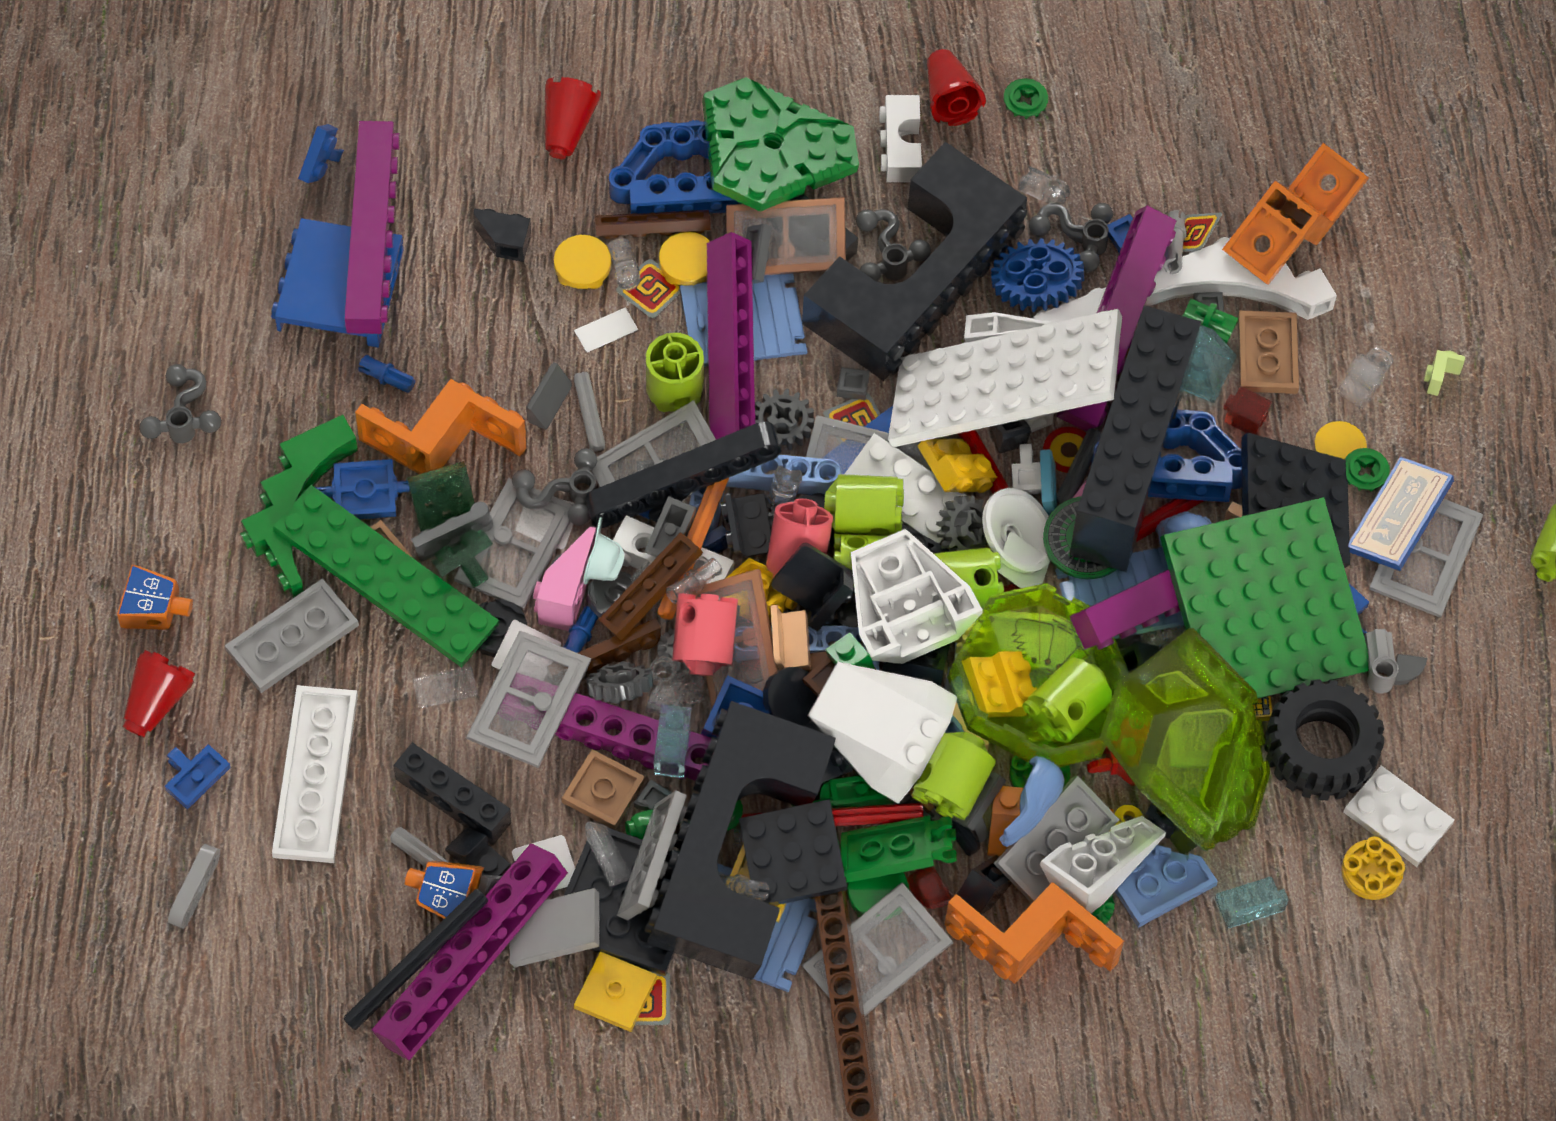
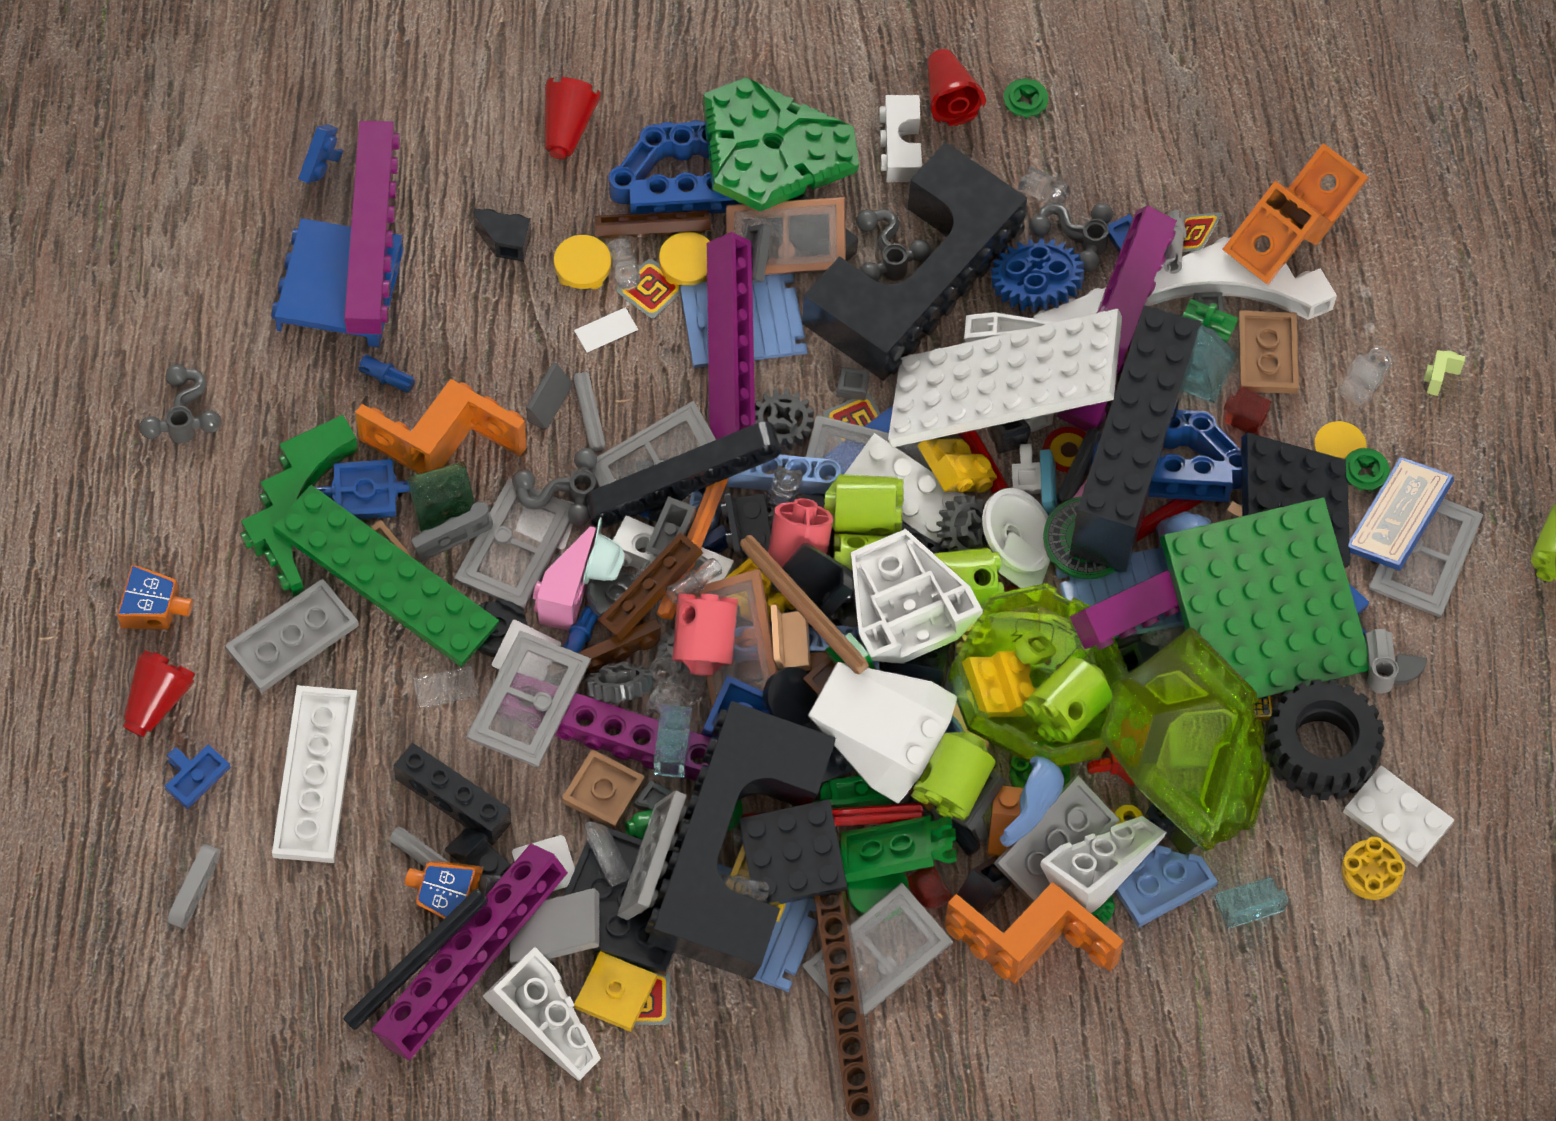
clear green plate [431,529,493,588] -> none
lime cylinder [646,333,704,412] -> none
none -> white wedge [483,947,601,1081]
none -> medium nougat axle [739,535,869,674]
none -> lime plate [1015,631,1056,665]

